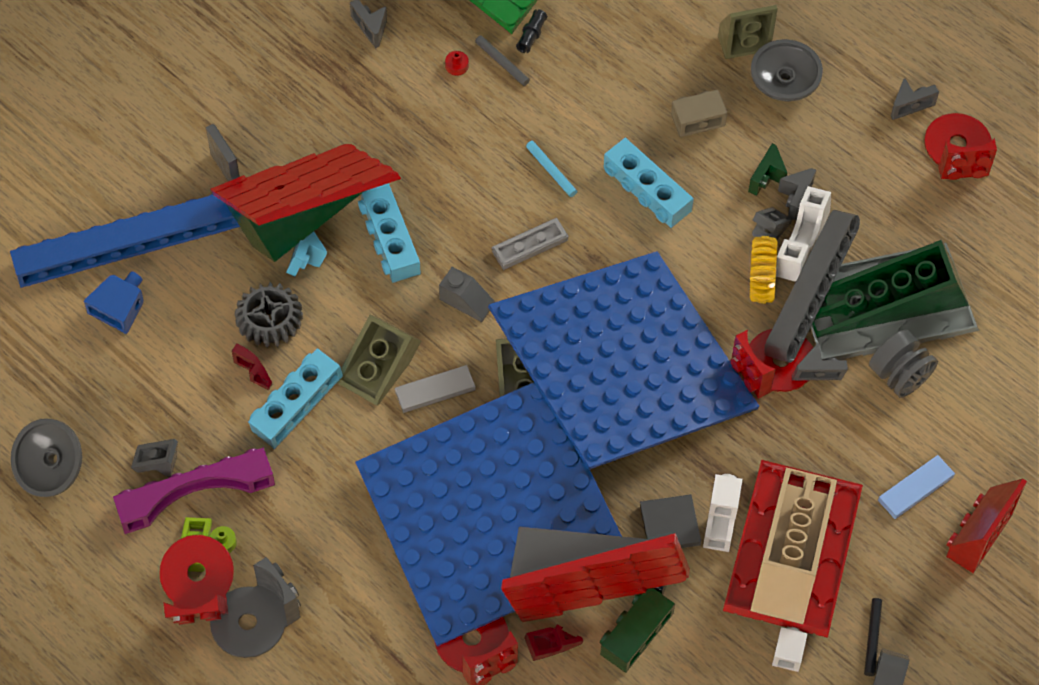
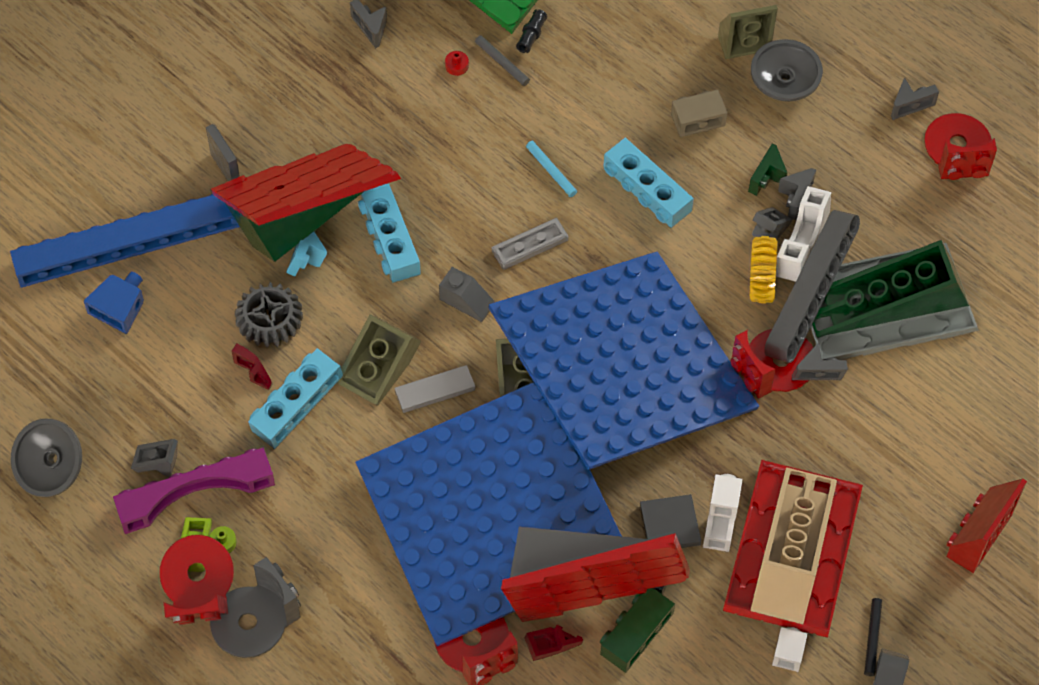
dark grey wheel [869,330,938,398] -> none
light blue tile [878,455,955,519] -> none

